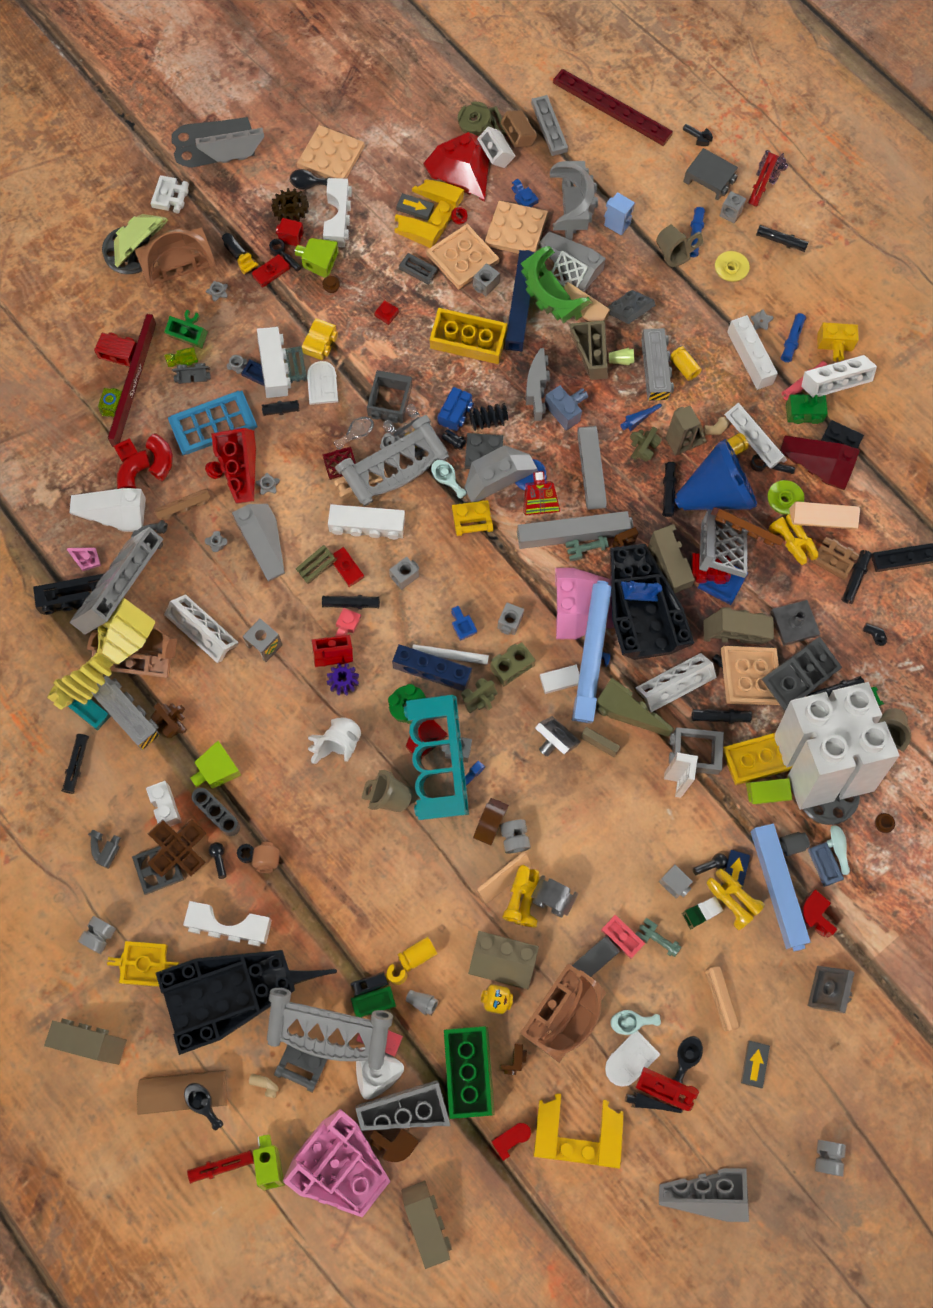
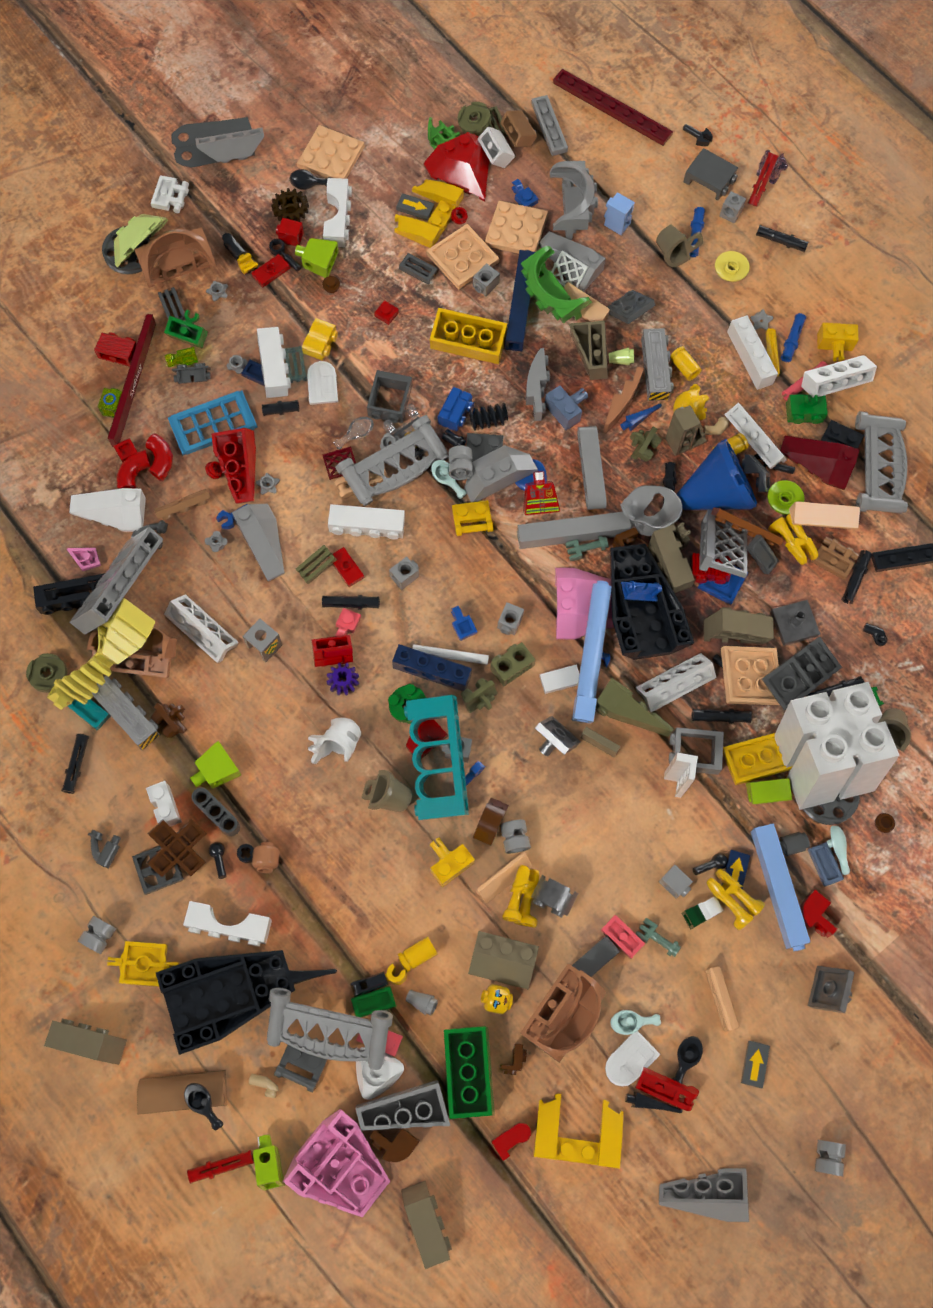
none -> olive plate [26,653,67,693]
none -> dark grey tile [158,287,185,320]
none -> blue bar [216,504,248,529]
none -> bright green piece [428,117,460,150]
none -> yellow brick [430,837,475,888]
none -> light grey wheel [449,445,473,480]
none -> nougat slope [603,367,644,433]
none -> light grey piece [620,485,682,536]
none -> yellow hair [673,384,709,421]
none -> dark tan plate [673,522,691,550]
none -> dark grey slope [742,455,770,492]
none -> dark grey tile [746,535,779,574]
none -> yellow axle [765,328,780,377]
none -> light grey piece [855,411,908,514]

